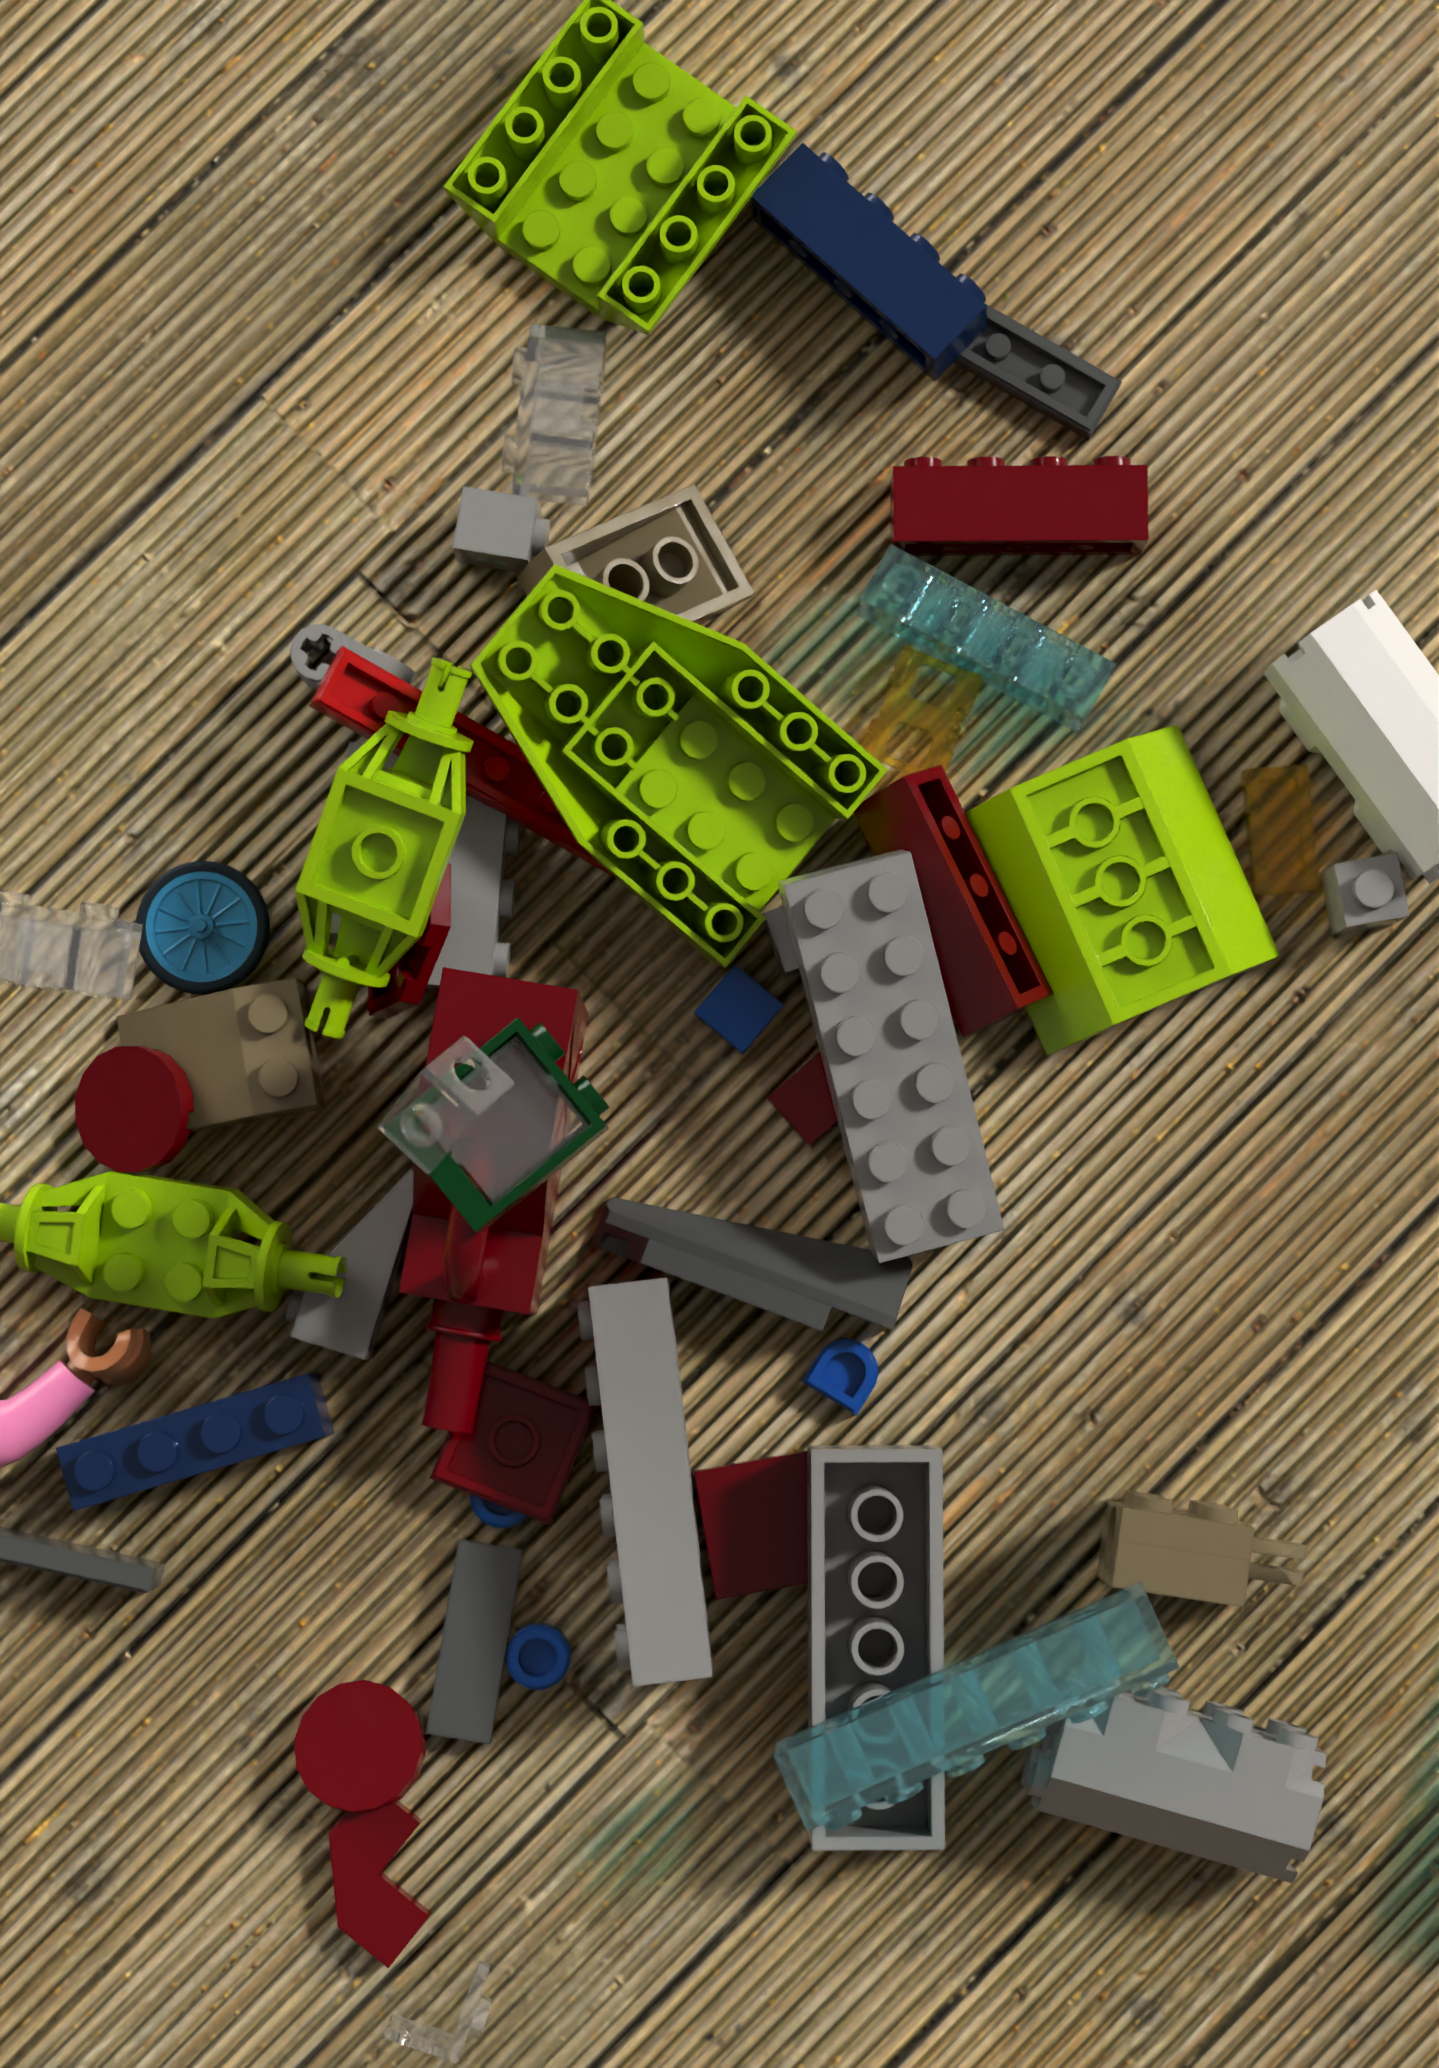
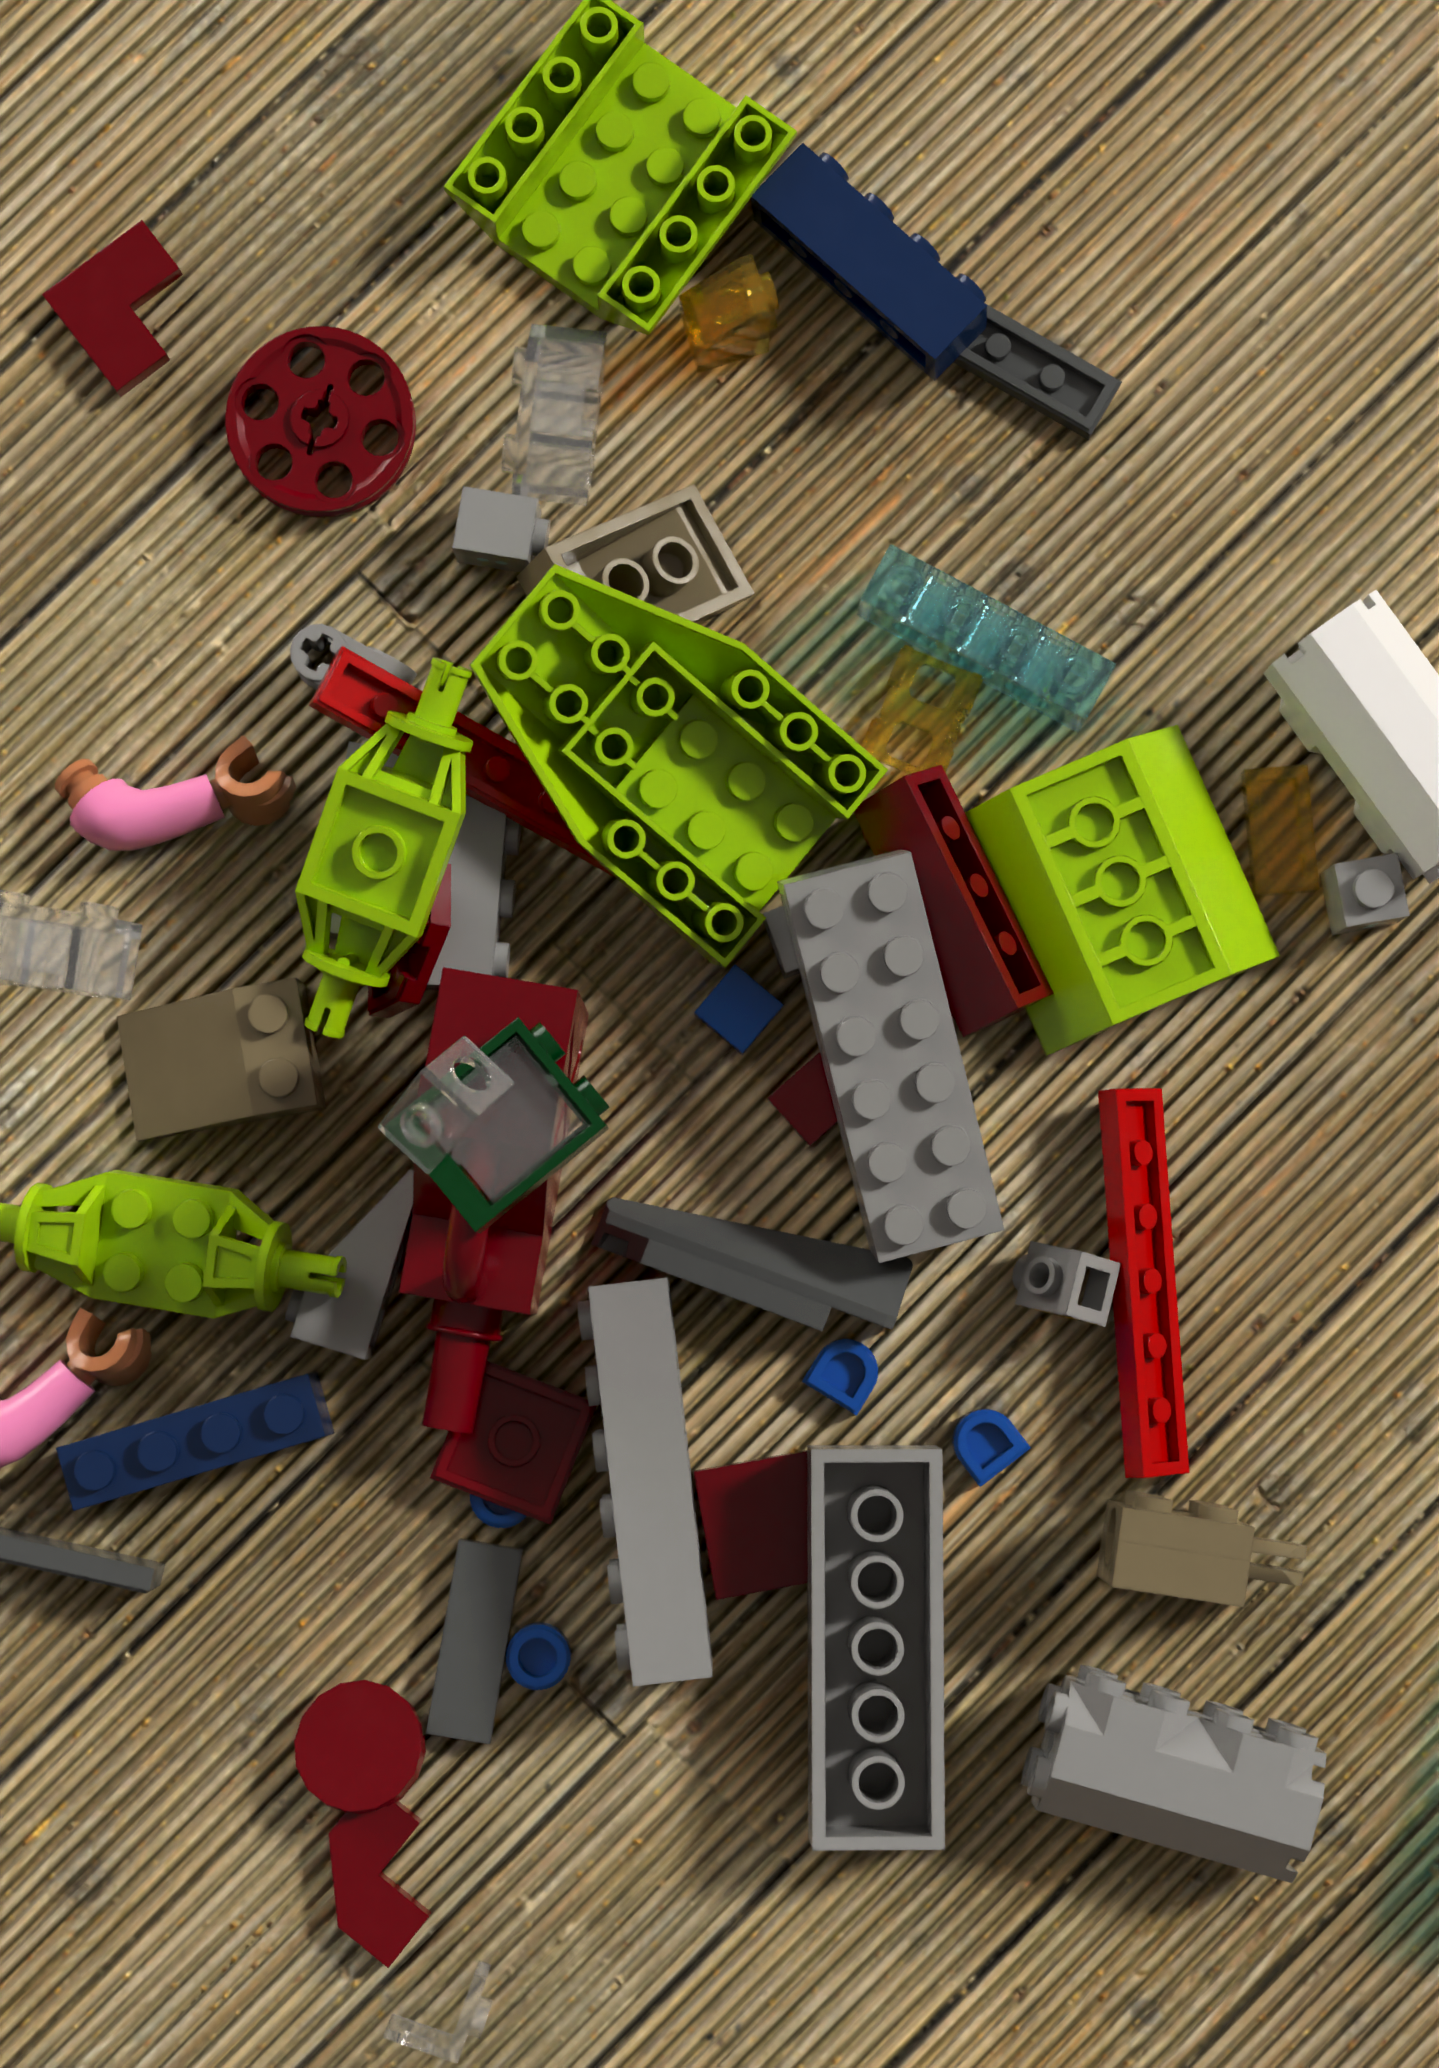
dark red tile [75,1046,194,1172] -> none
dark azure wheel [135,861,270,995] -> none
clear light blue brick [774,1582,1180,1831] -> none
dark red brick [890,456,1149,556] -> none
none -> dark red tile [42,220,183,397]
none -> piece [55,735,296,851]
none -> dark red wedge [225,326,416,518]
none -> clear yellow slope [679,254,779,373]
none -> blue tile [952,1409,1031,1487]
none -> light grey brick [1012,1241,1121,1327]
none -> red plate [1098,1088,1190,1478]

